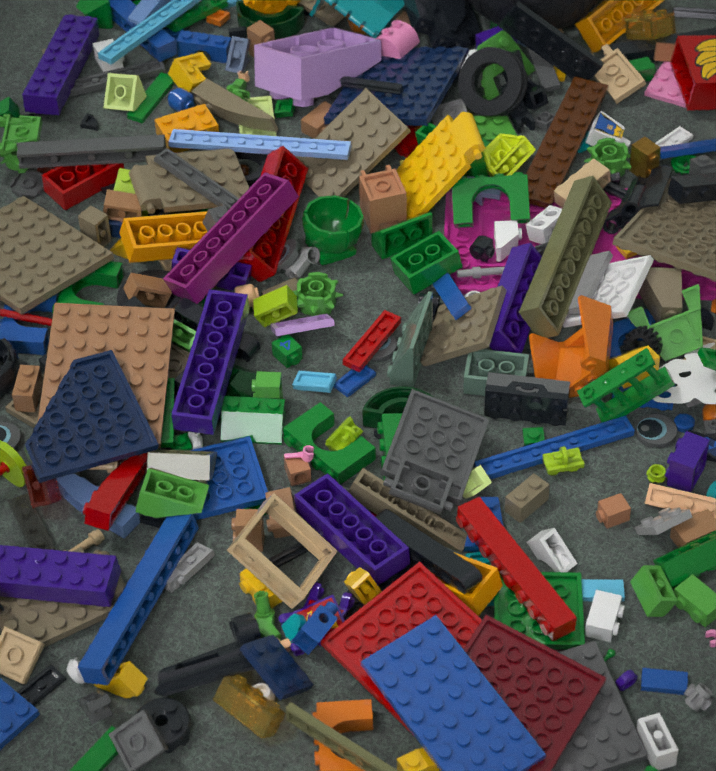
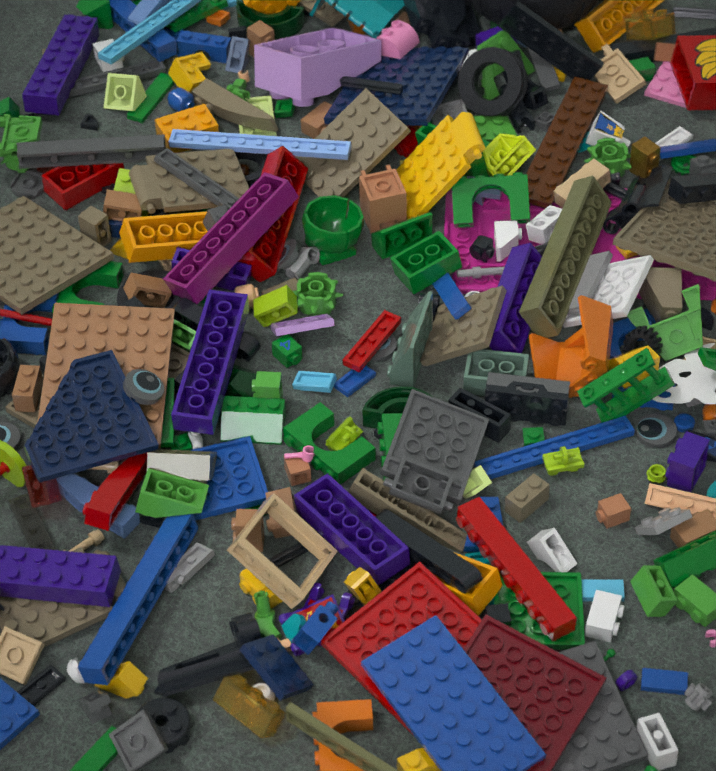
none -> dark grey tile [123,369,164,405]
none -> black brick [448,388,511,443]
none -> black tile [485,603,512,626]

